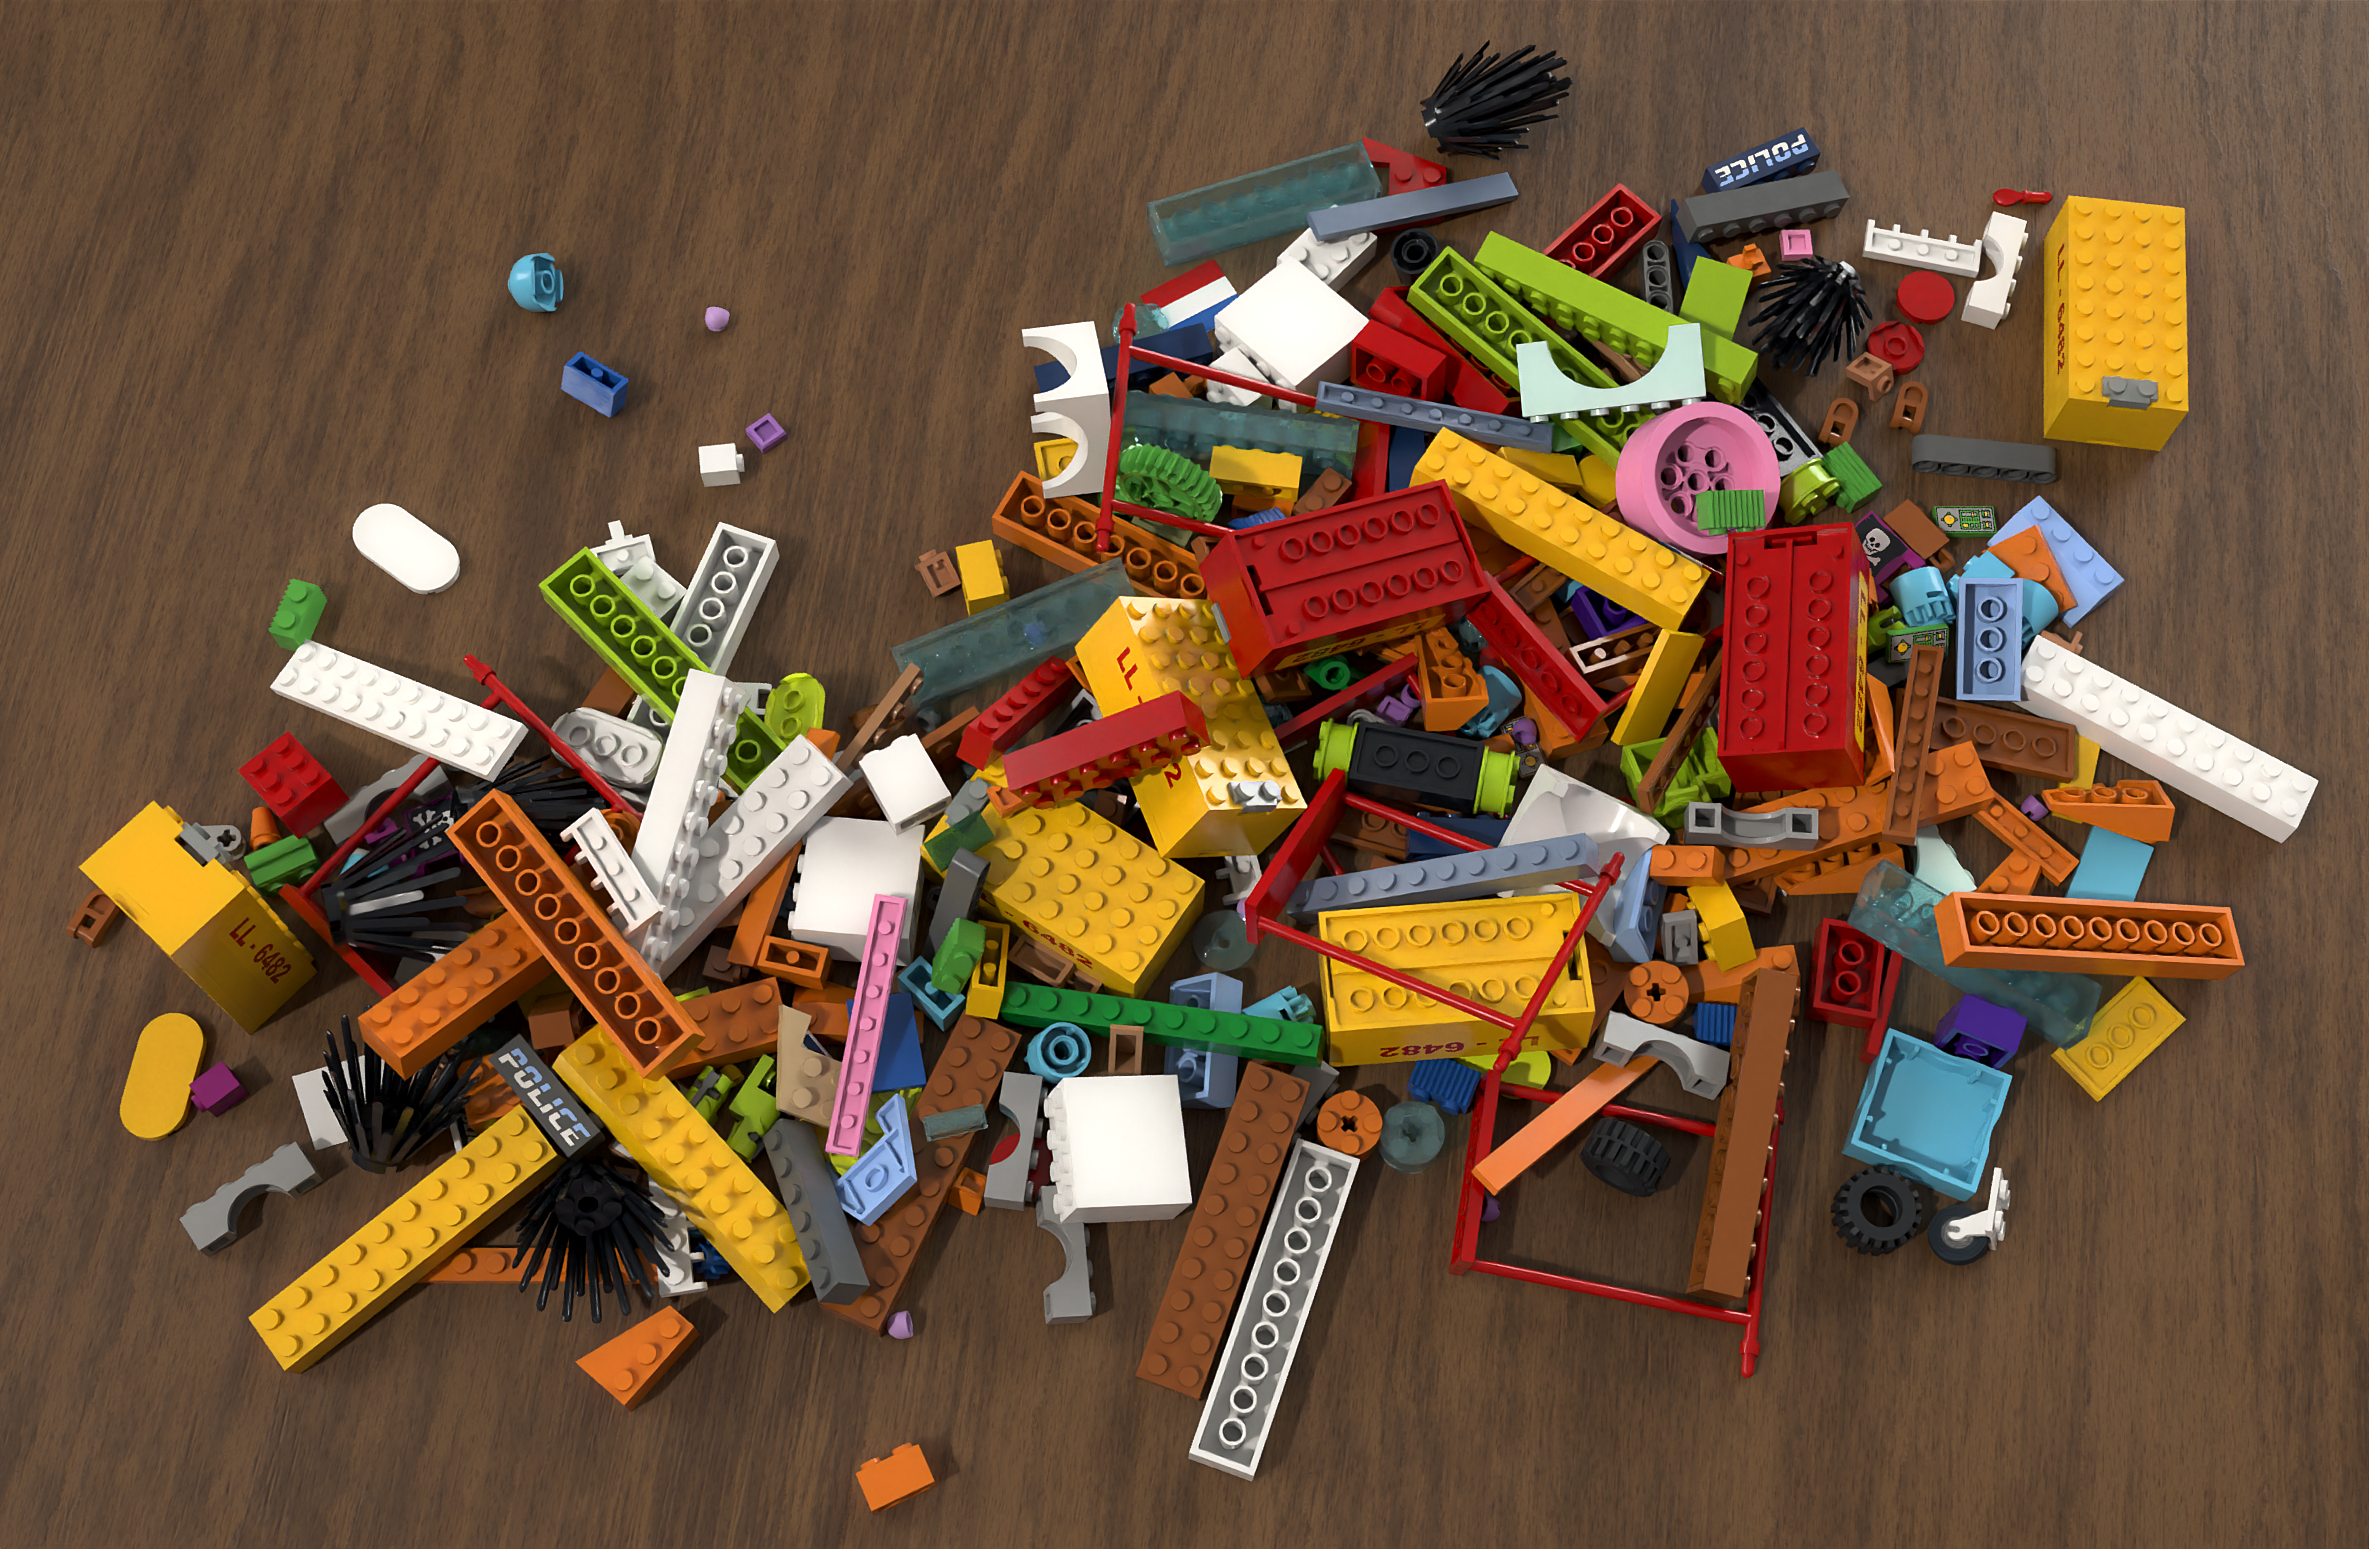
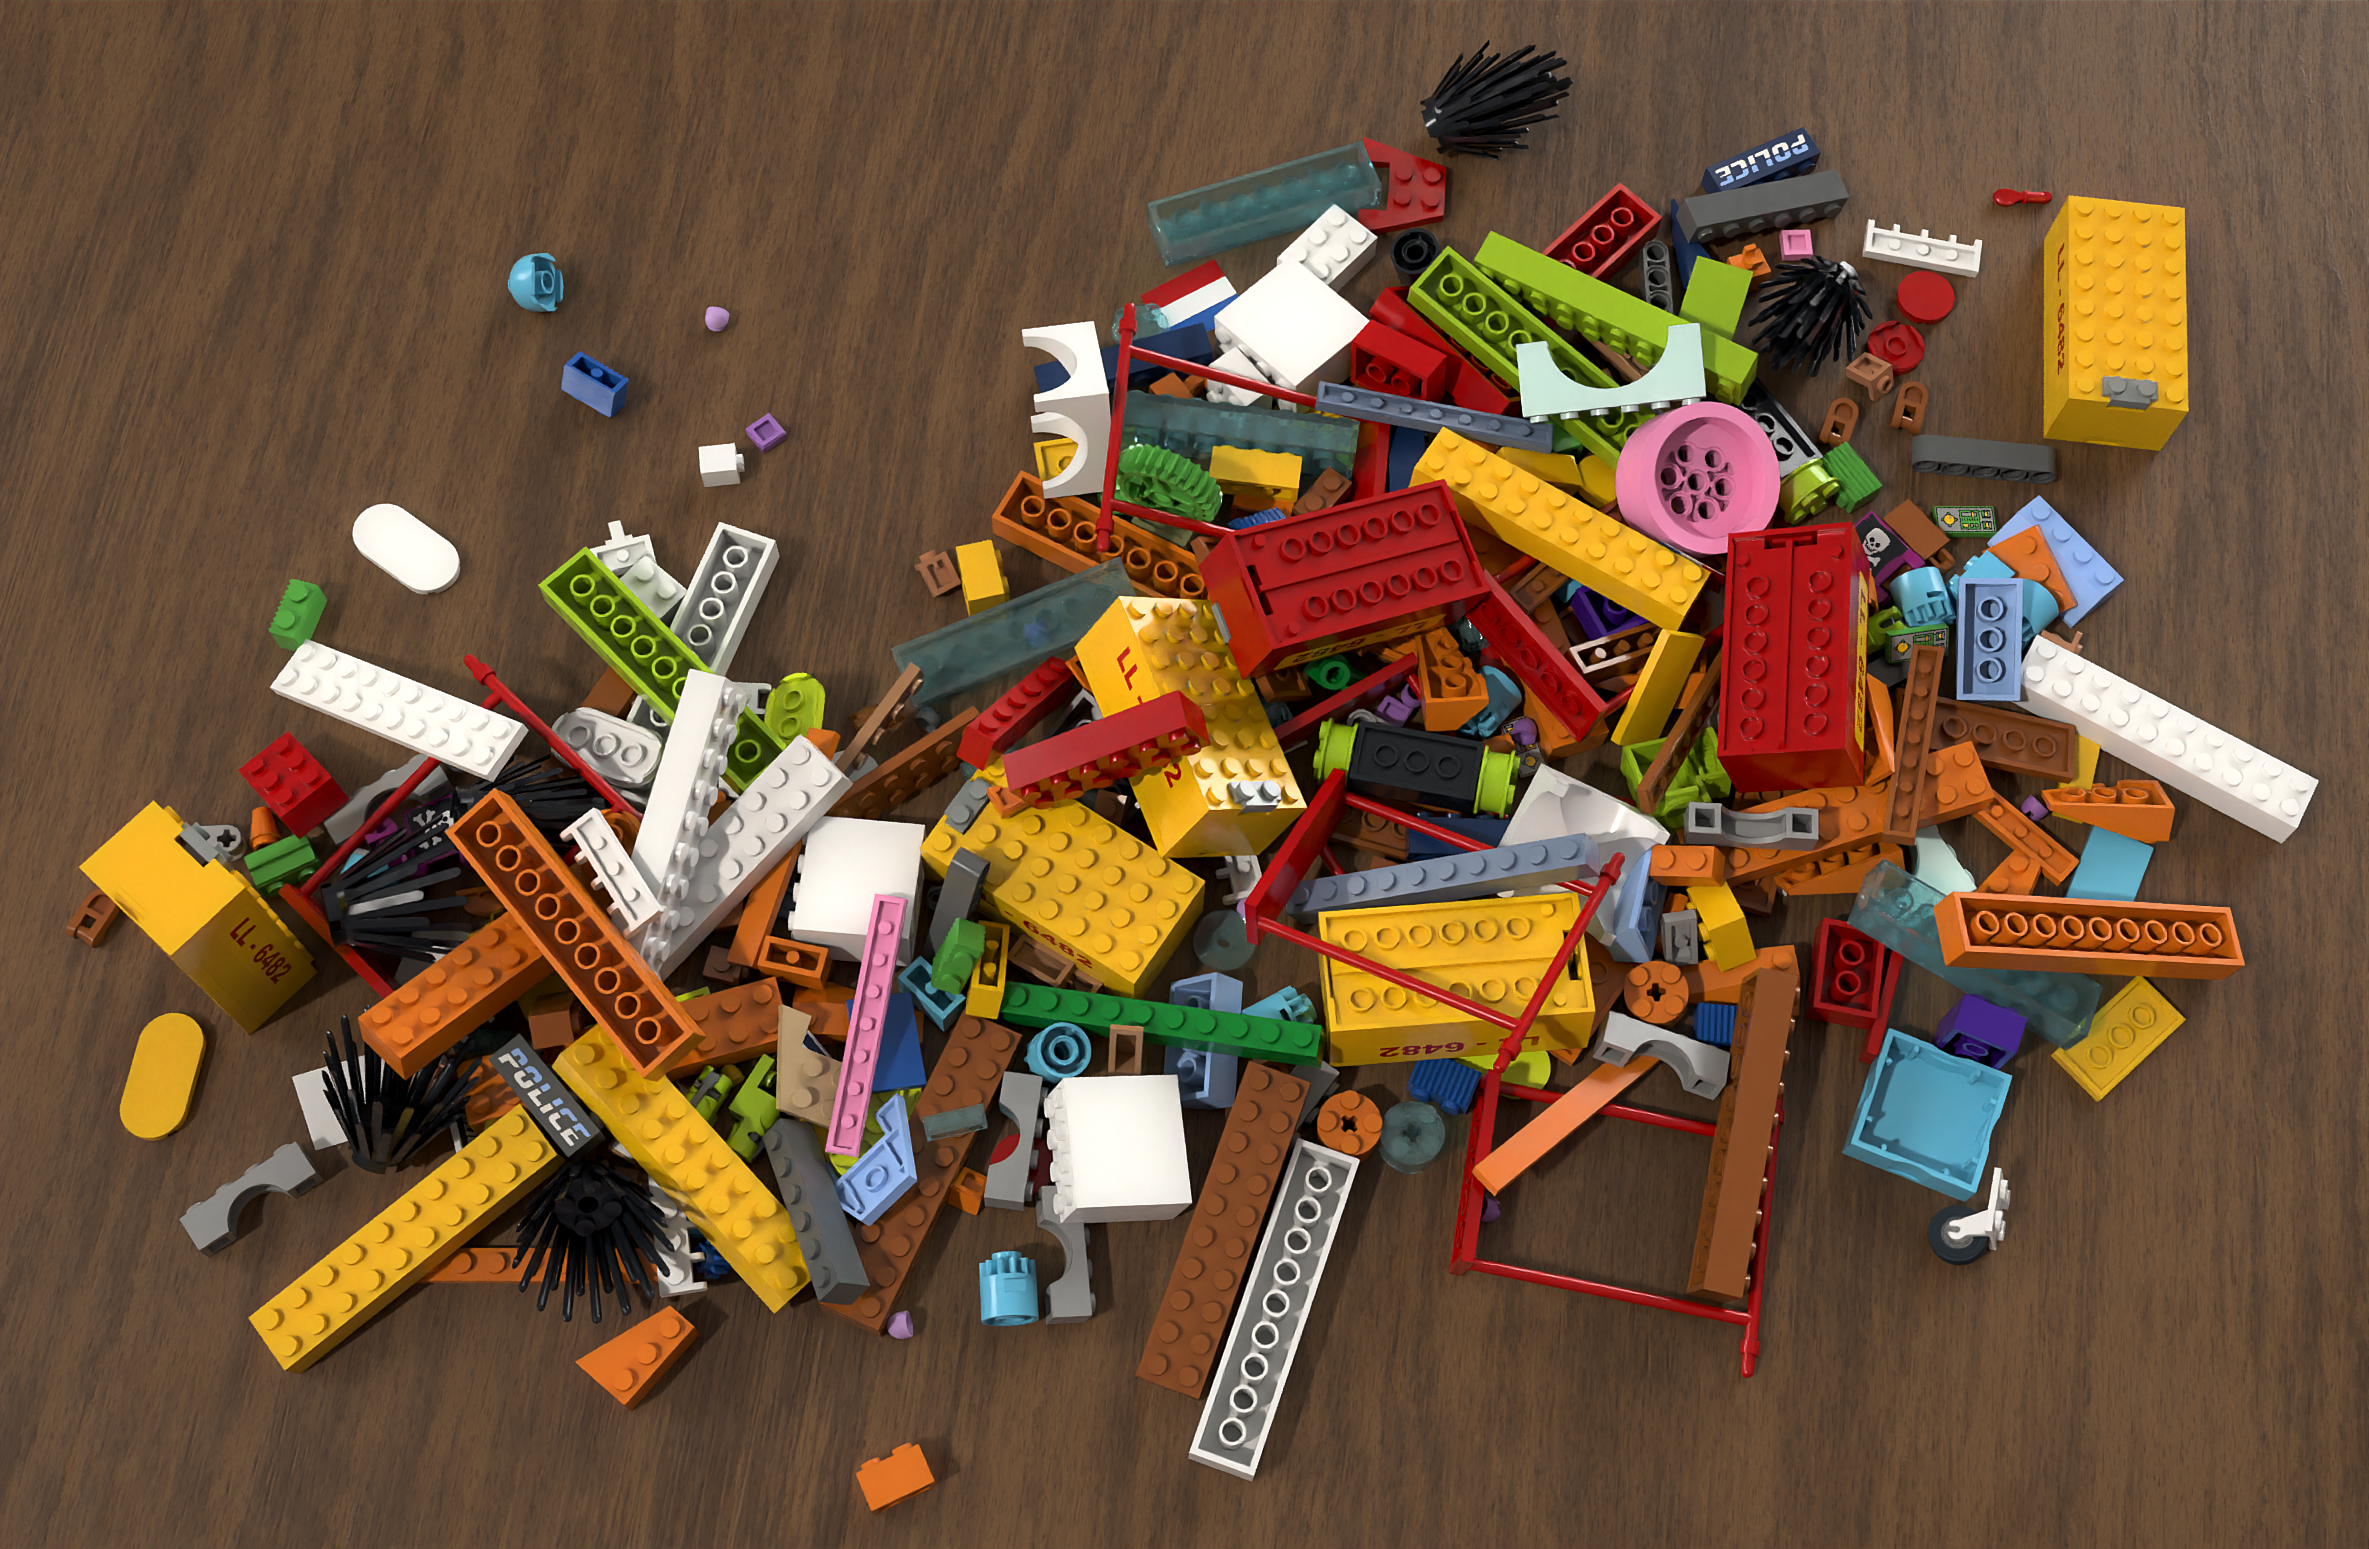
magenta brick [189,1061,249,1118] -> none
white brick [859,733,952,835] -> none
clear green tile [923,810,996,873] -> none
sand blue tile [1306,172,1519,242] -> none
black tyre [1579,1118,1671,1197] -> none
bright green brick [1696,489,1766,536] -> none
black tyre [1831,1167,1922,1256] -> none
white arch [1961,211,2028,330] -> none
none -> medium azure gear [979,1251,1039,1326]

